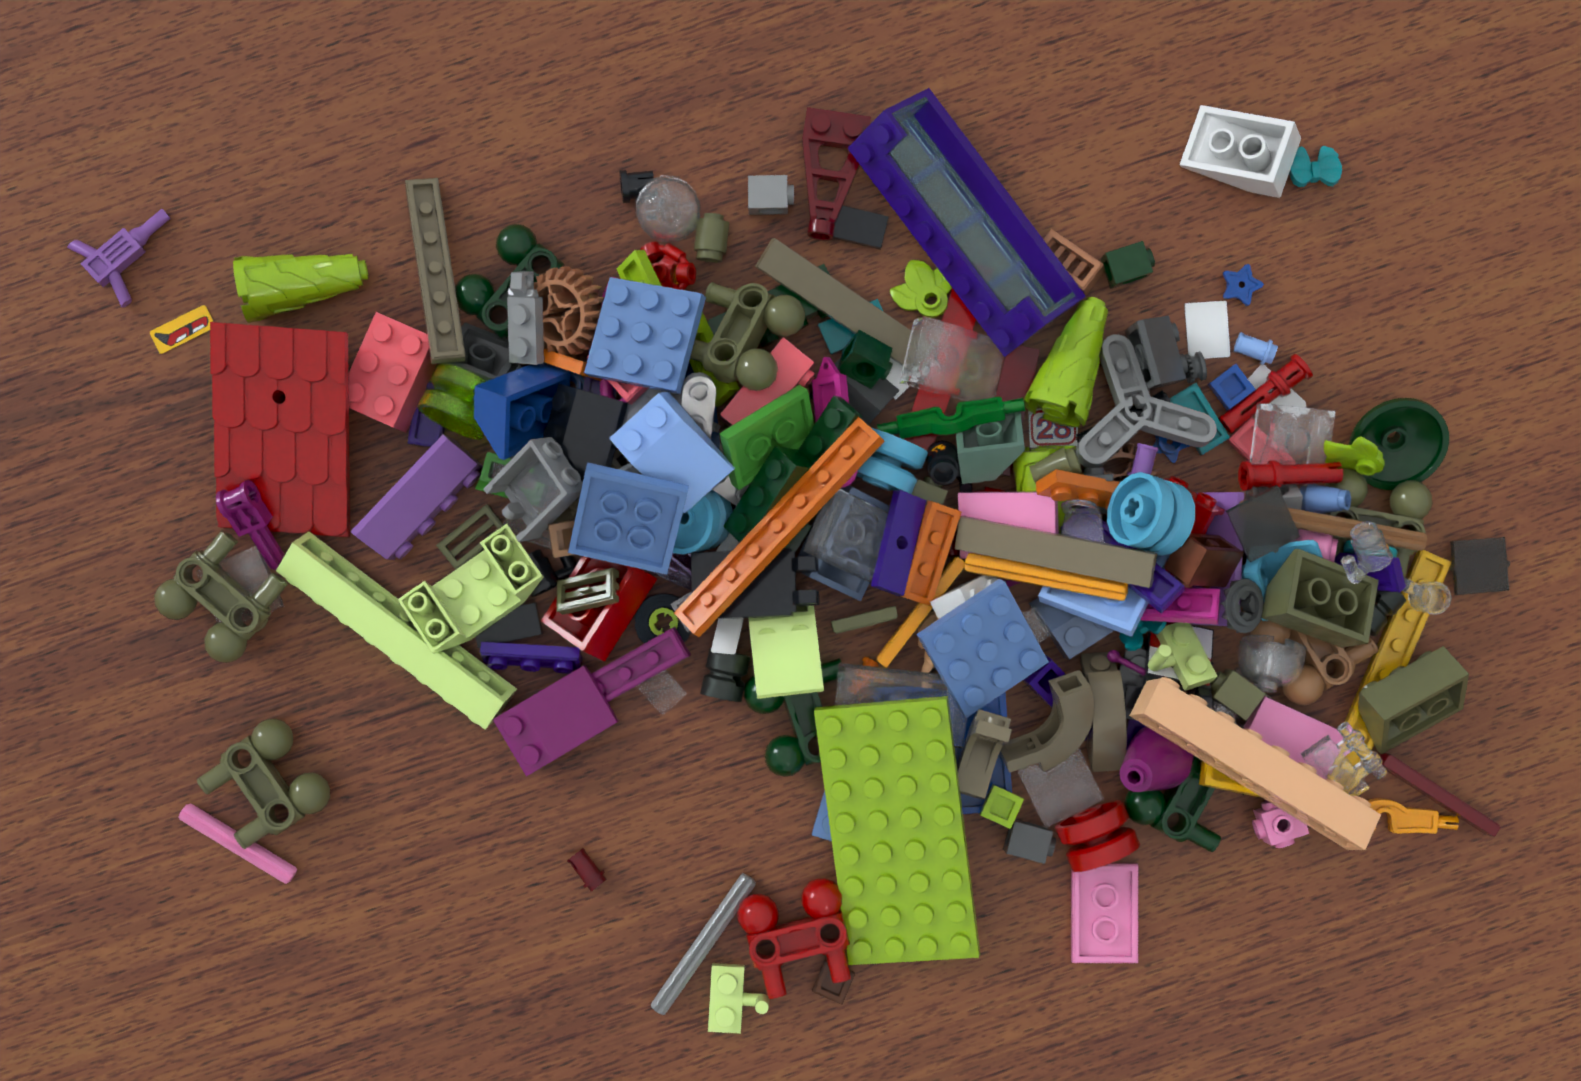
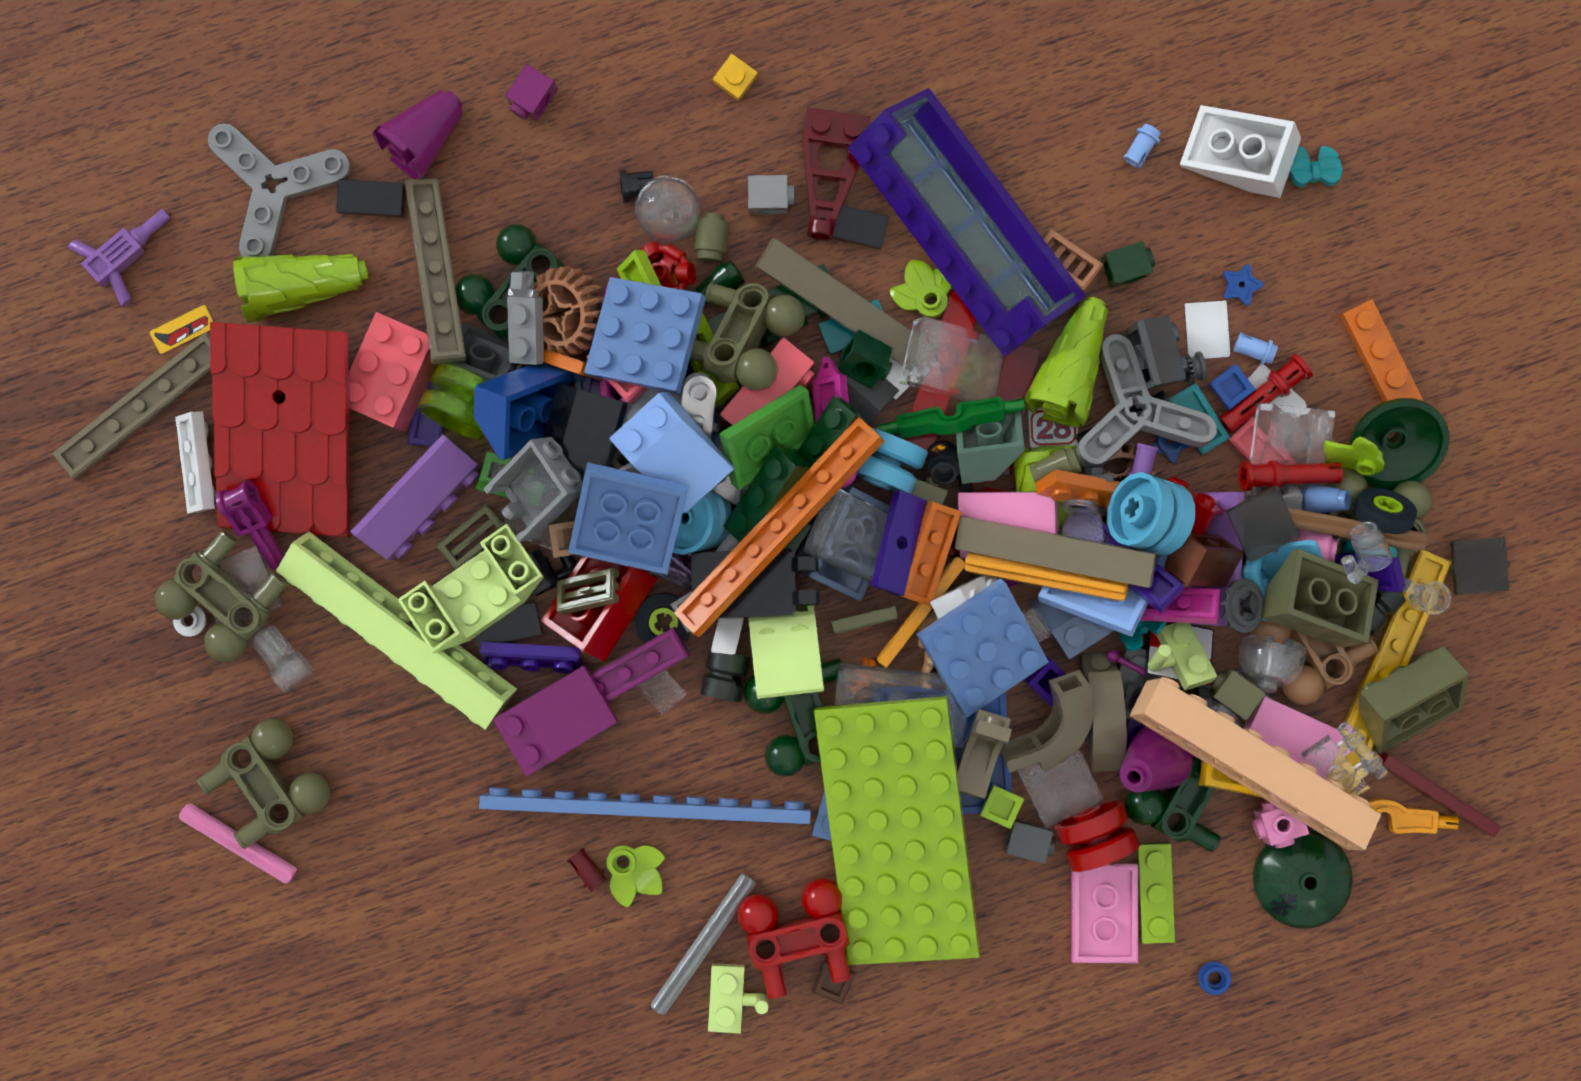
none -> dark tan tile [52,332,210,479]
none -> white plate [173,605,207,636]
none -> white plate [175,411,216,514]
none -> light grey piece [208,123,352,257]
none -> clear piece [249,624,314,693]
none -> black tile [336,179,405,218]
none -> magenta cone [372,90,463,180]
none -> medium blue plate [479,787,811,824]
none -> magenta brick [505,63,558,122]
none -> lime plate [607,845,665,907]
none -> dark green cone [695,260,745,305]
none -> yellow plate [712,53,758,101]
none -> light blue pin [1123,124,1161,168]
none -> lime plate [1136,842,1175,944]
none -> blue plate [1197,961,1231,995]
none -> dark green dish [1253,830,1353,929]
none -> orange plate [1340,299,1424,402]
none -> black bush [1354,488,1417,535]

